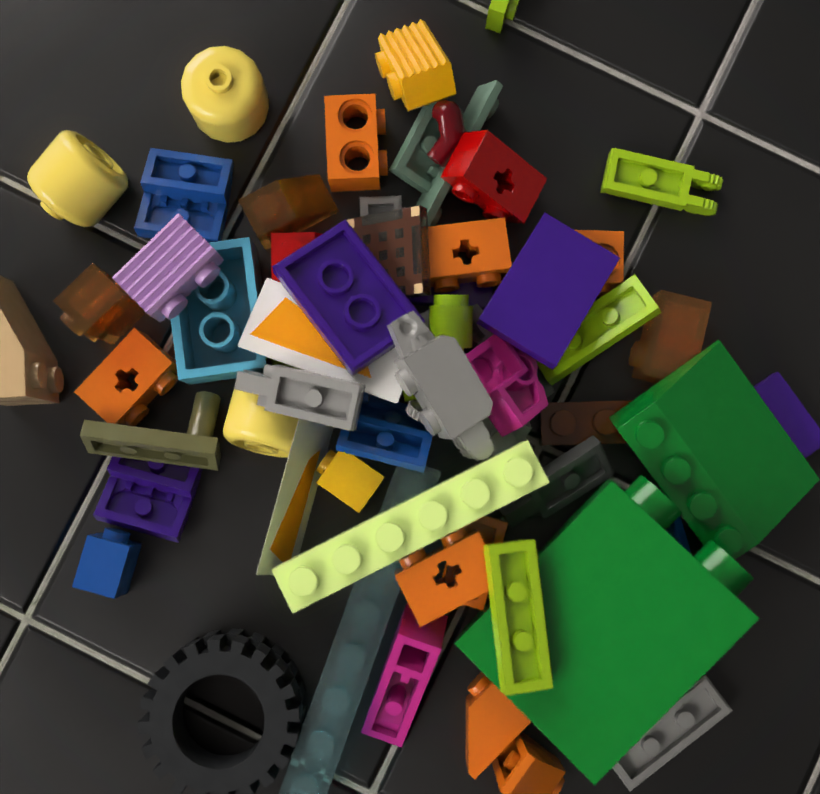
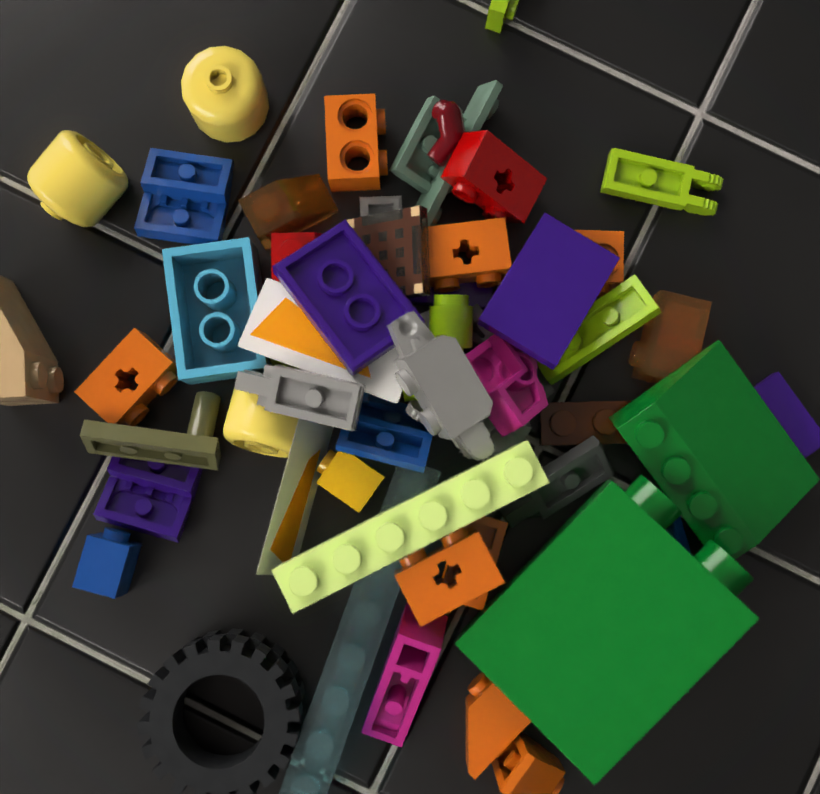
clear orange brick [53,263,146,345] -> none
lavender brick [112,213,224,322] -> none
yellow brick [375,19,457,112] -> none
lime plate [483,539,553,696] -> none
light grey tile [612,674,733,791] -> none

